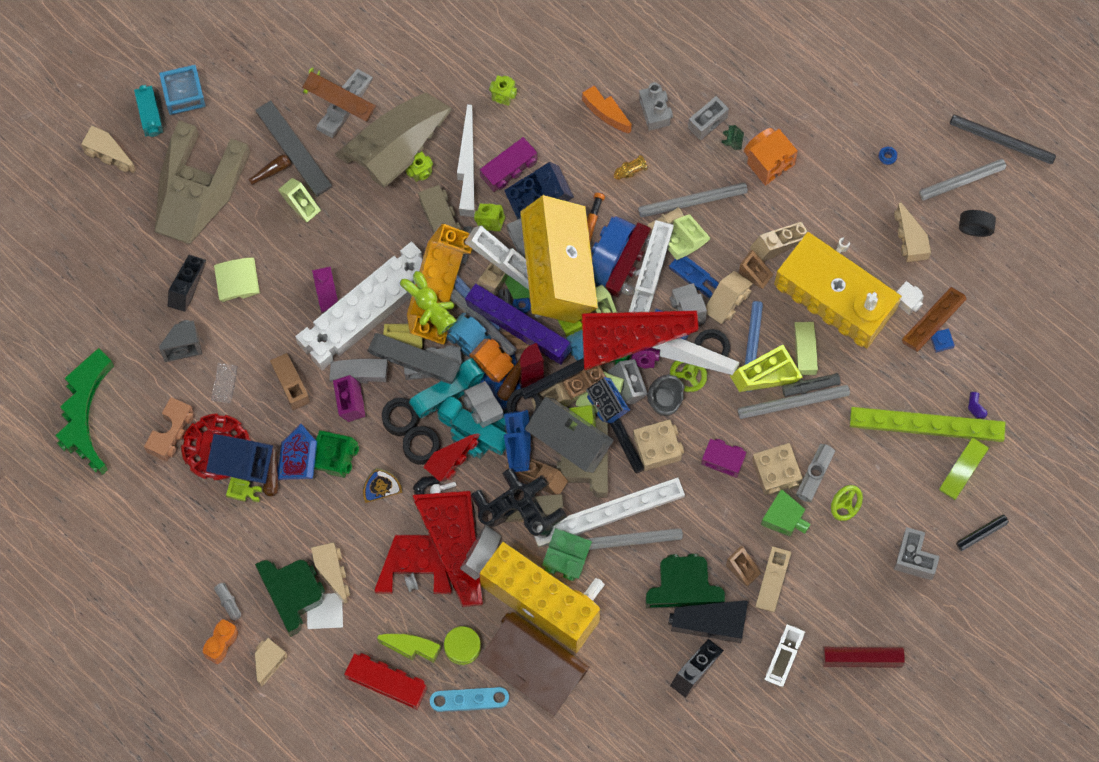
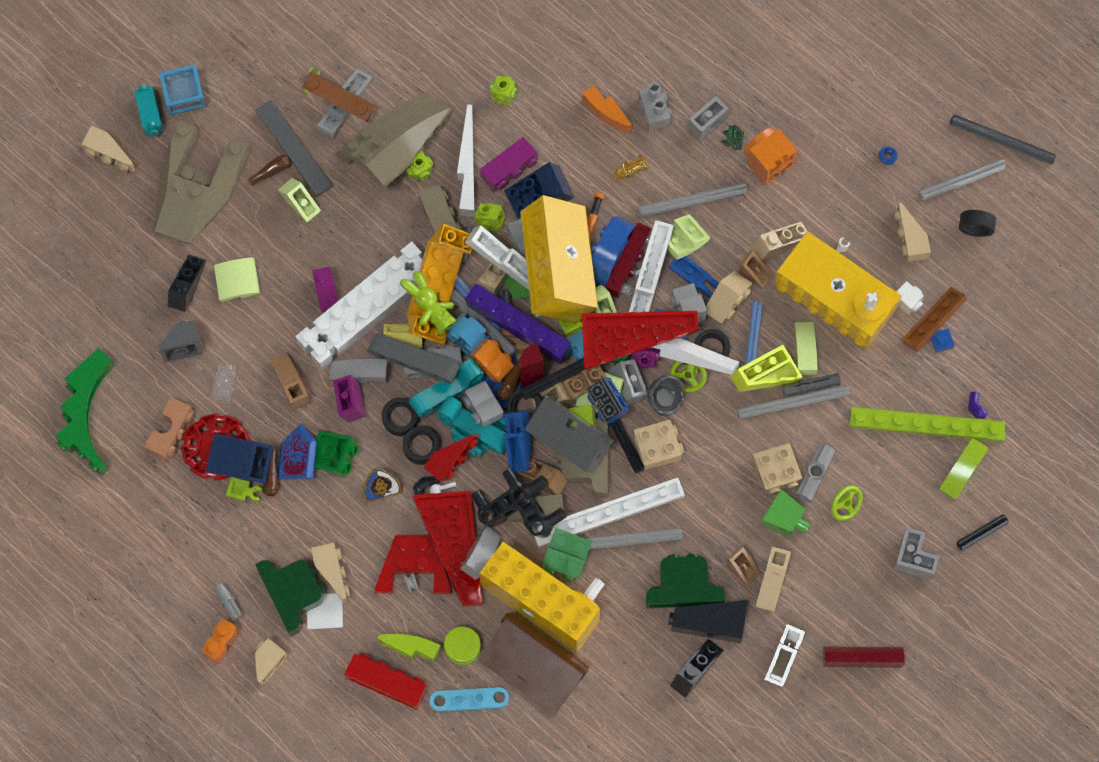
blue plate [512,298,531,314] -> none
tan axle [647,207,684,234] -> none
magenta brick [701,439,747,478] -> none

